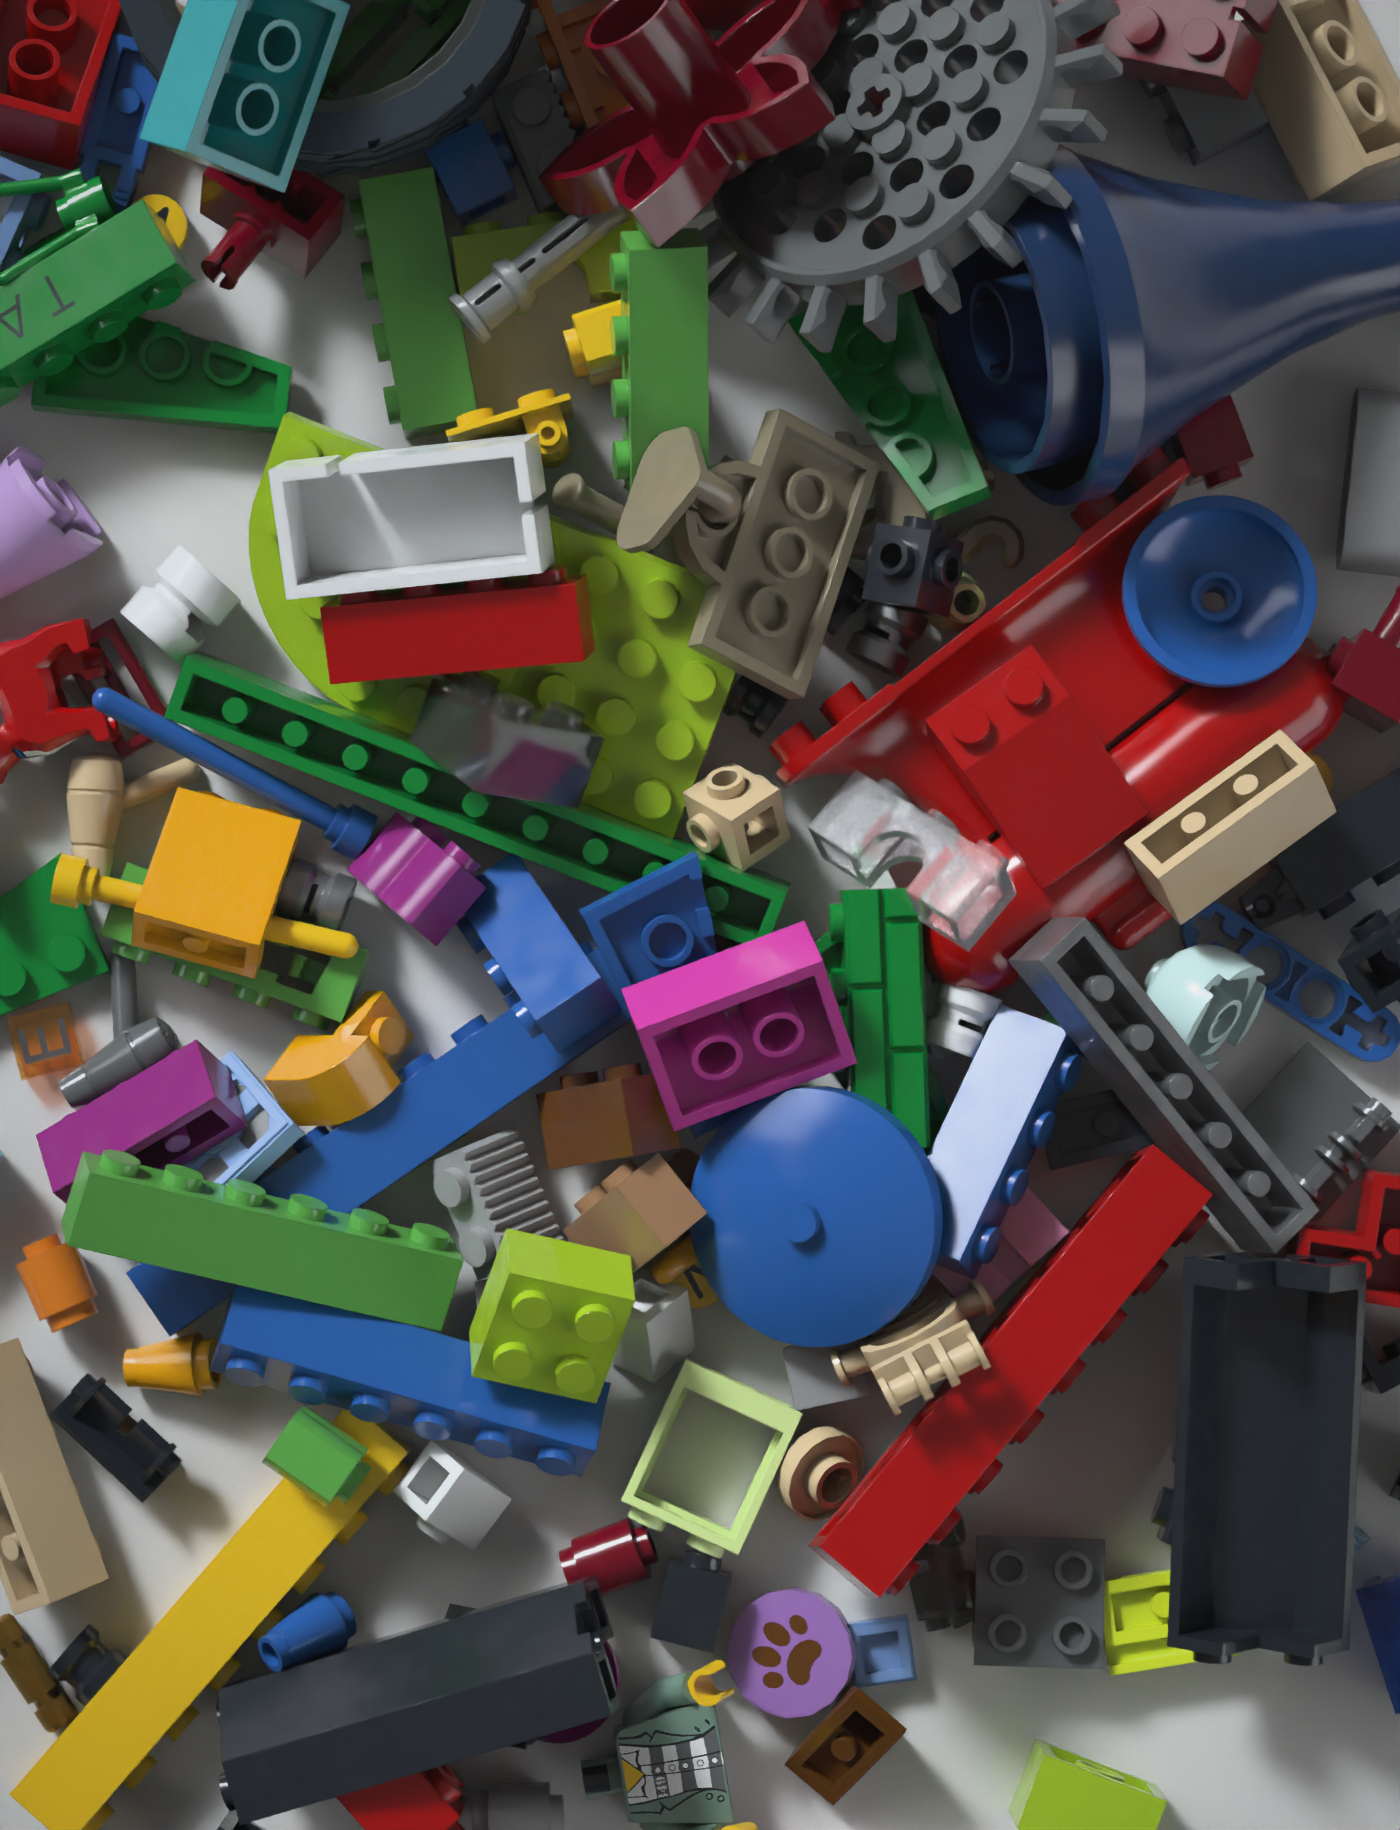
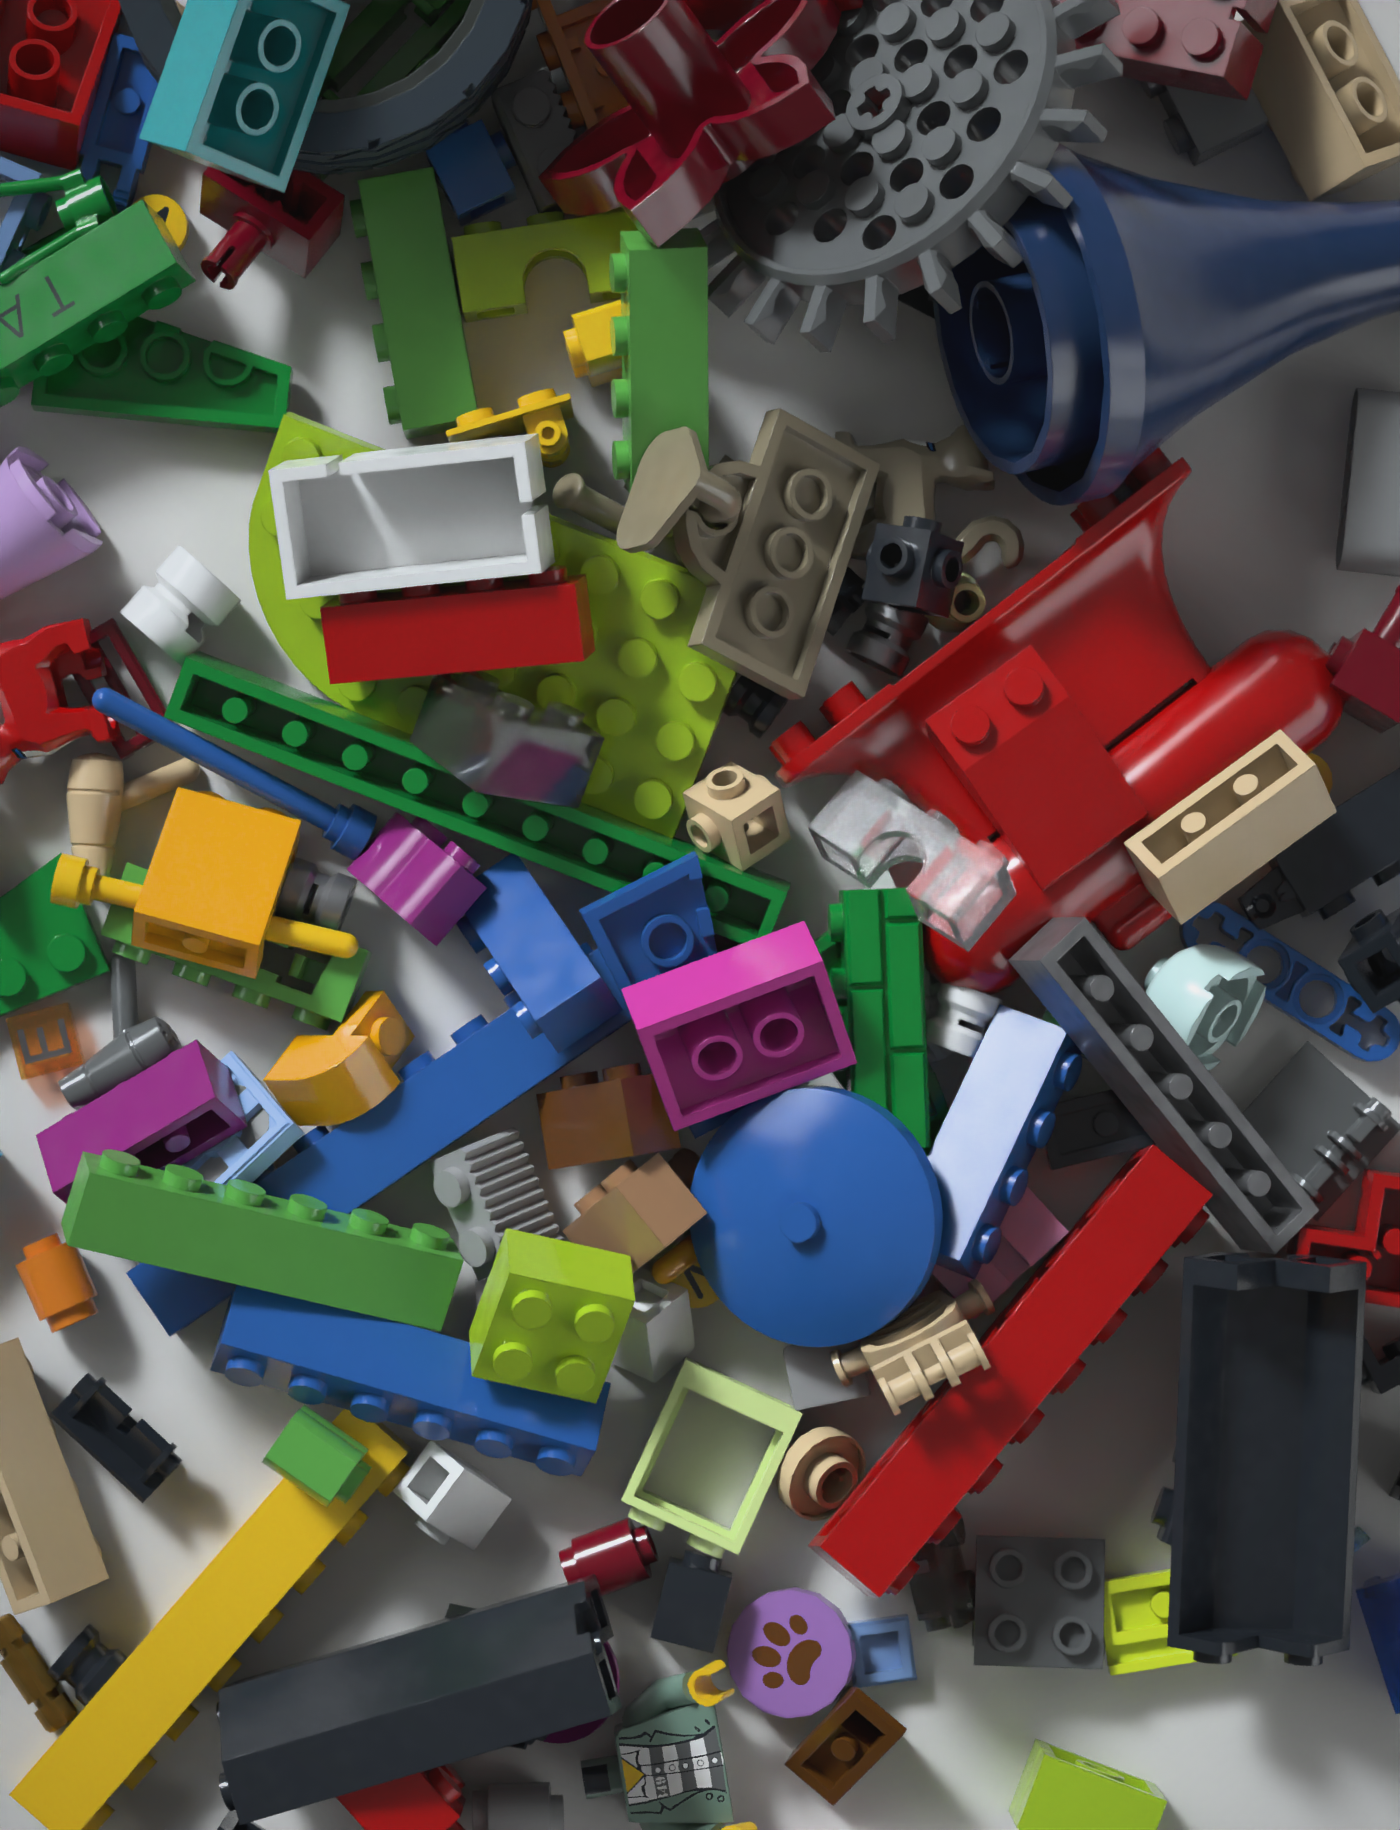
light orange cone [123,1332,222,1397] -> none
blue cone [258,1591,356,1672] -> none
light grey pin [448,207,629,344] -> none
green wing [788,289,993,520] -> none
blue dish [1122,495,1318,688] -> none
dark red brick [1170,394,1254,490] -> none

